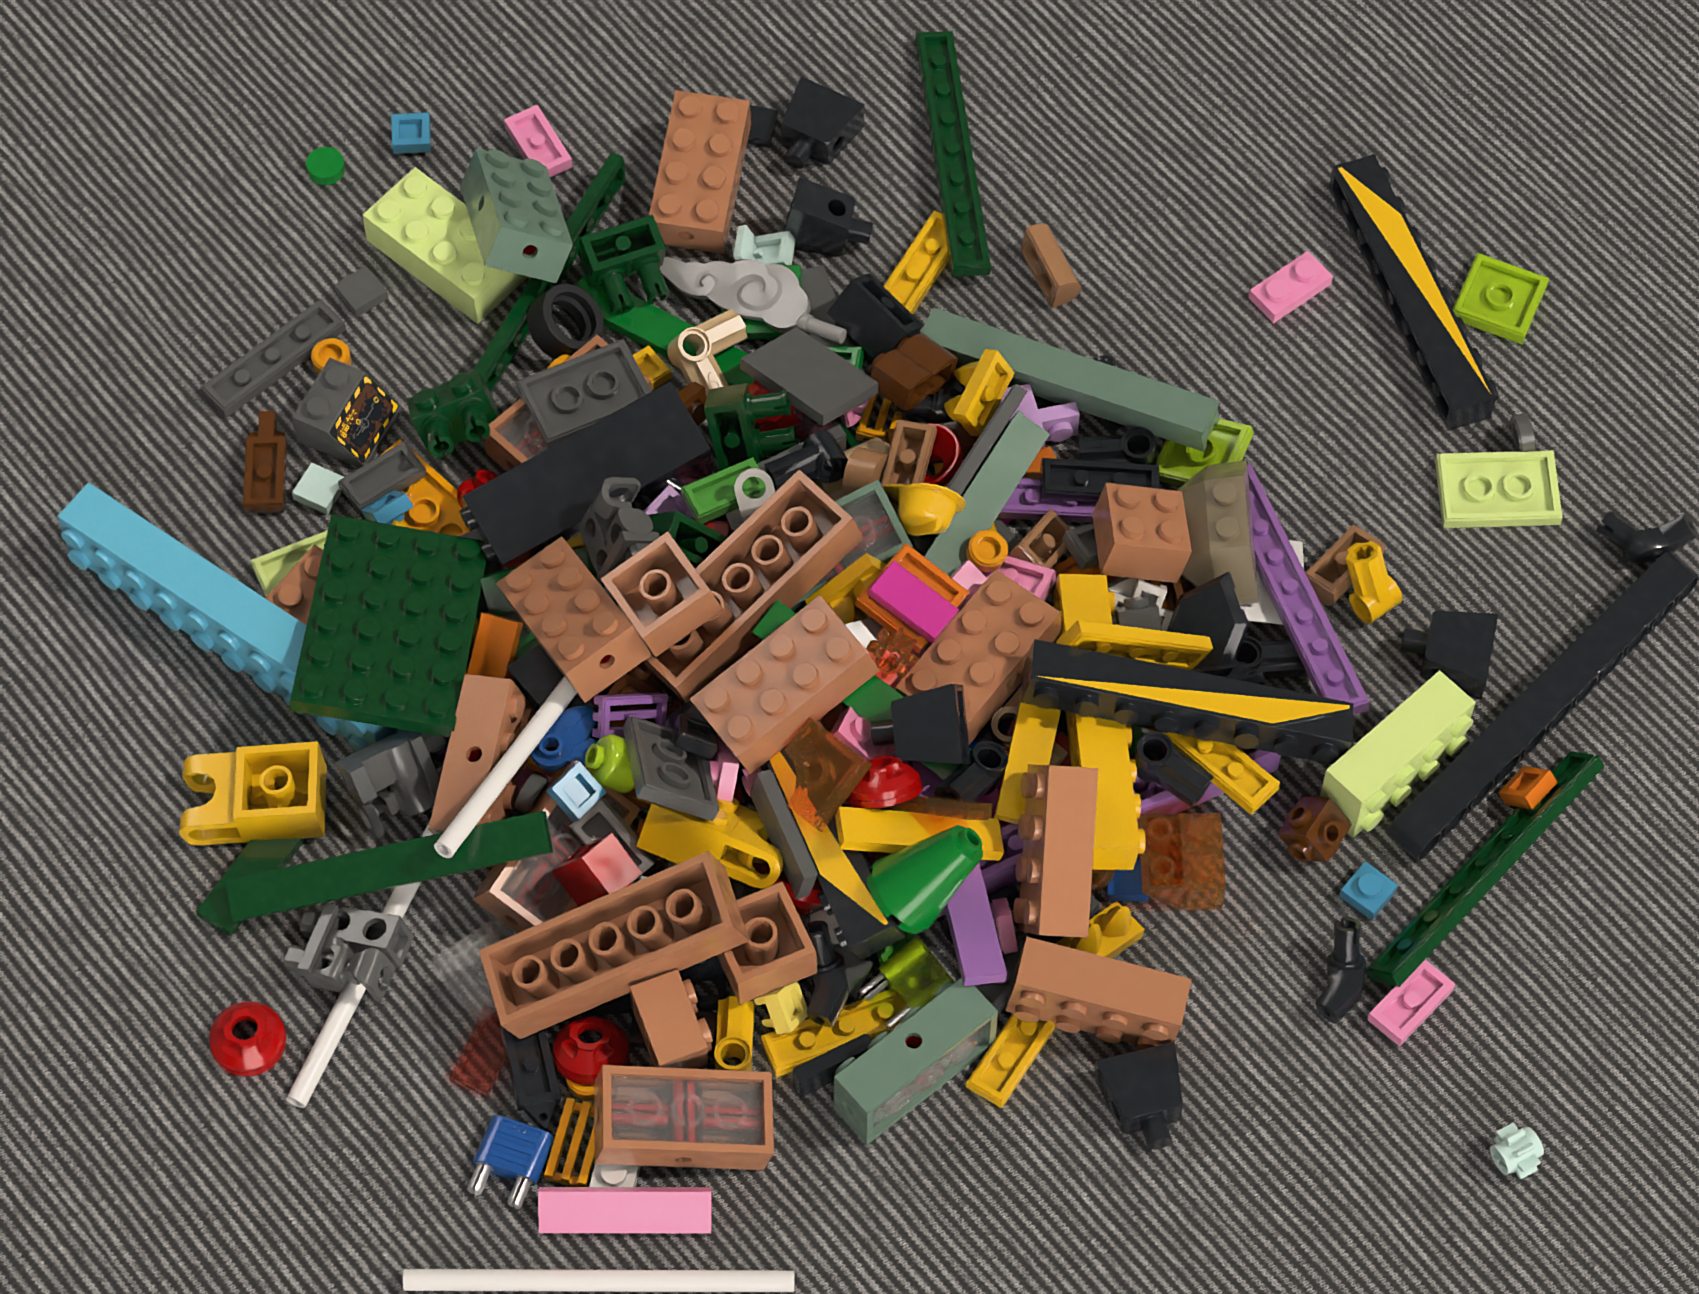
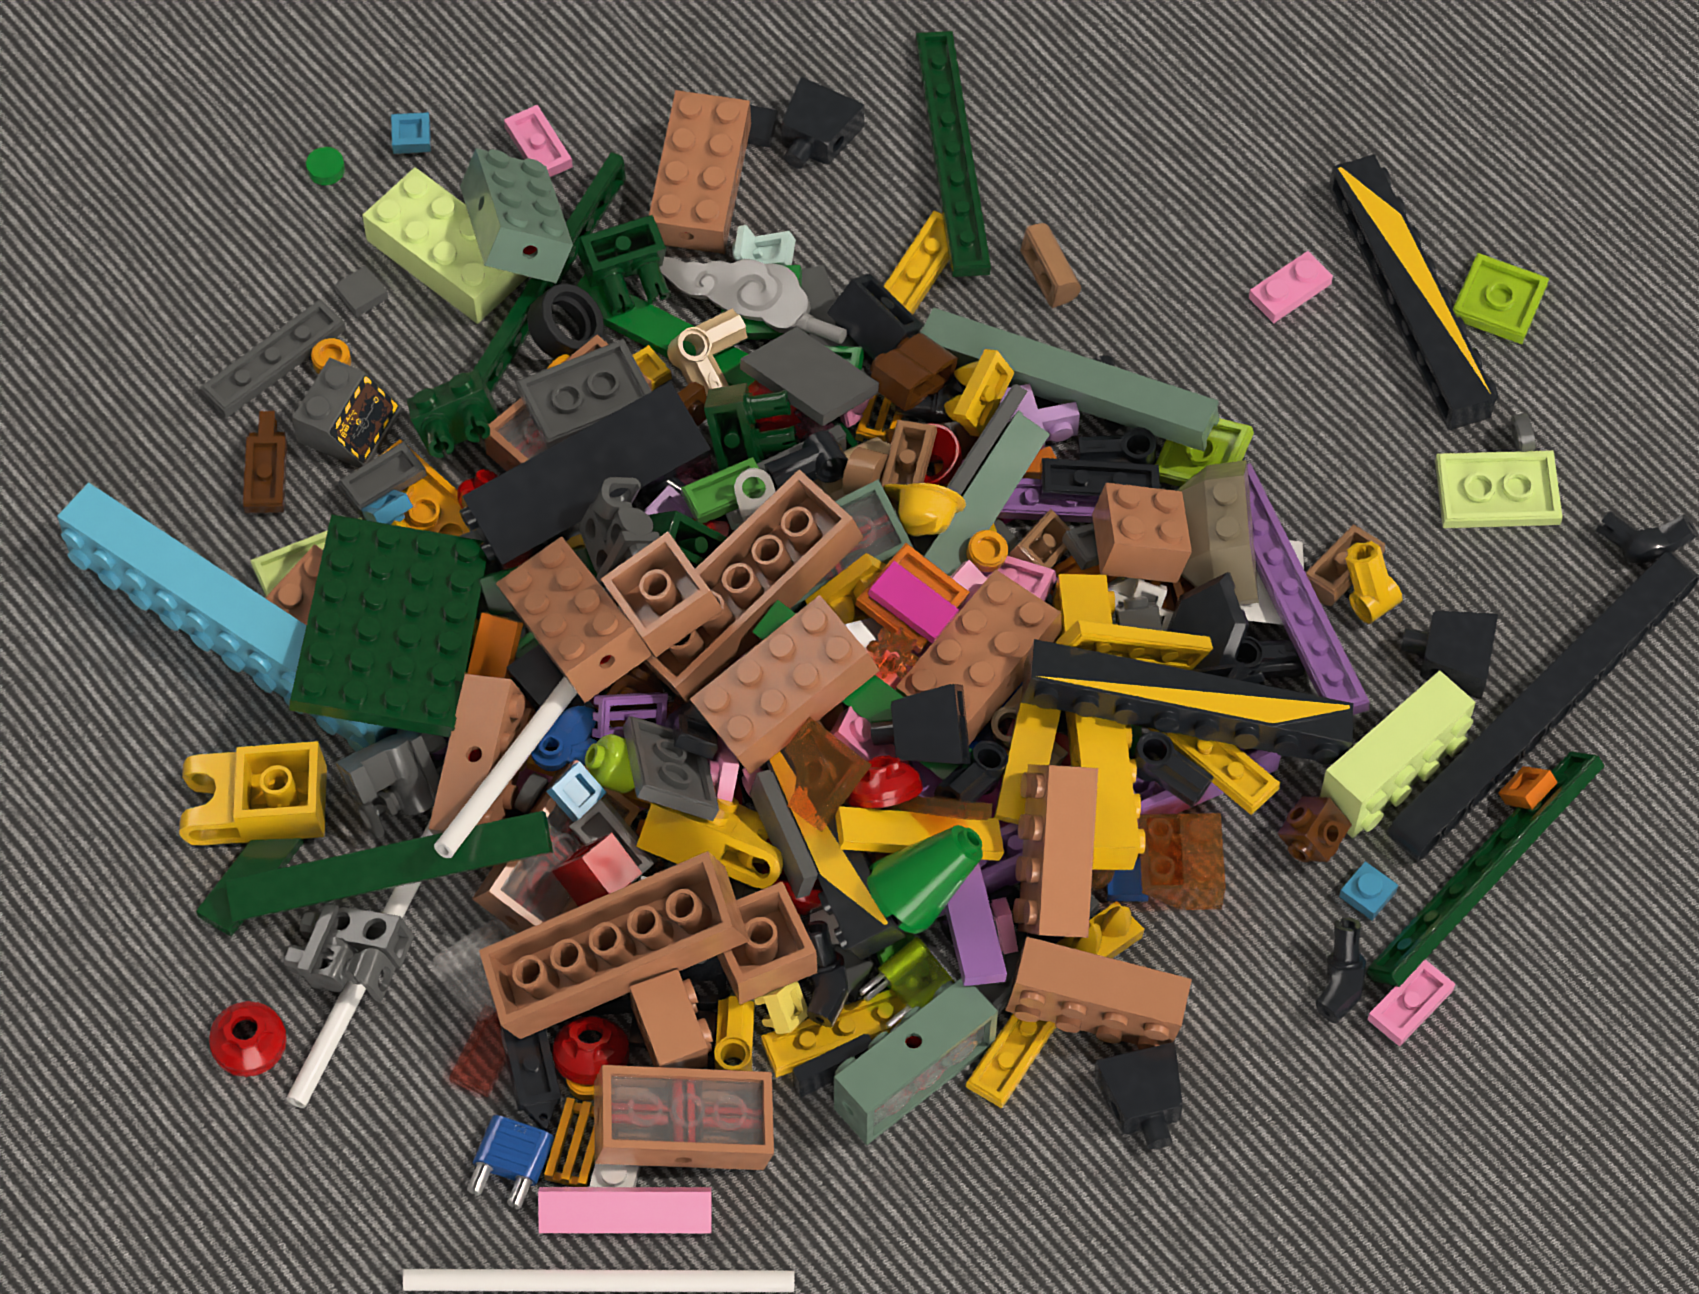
light aqua tile [292,463,344,515] -> none
black torso [784,178,873,257] -> none
light aqua gear [1490,1122,1544,1179] -> none

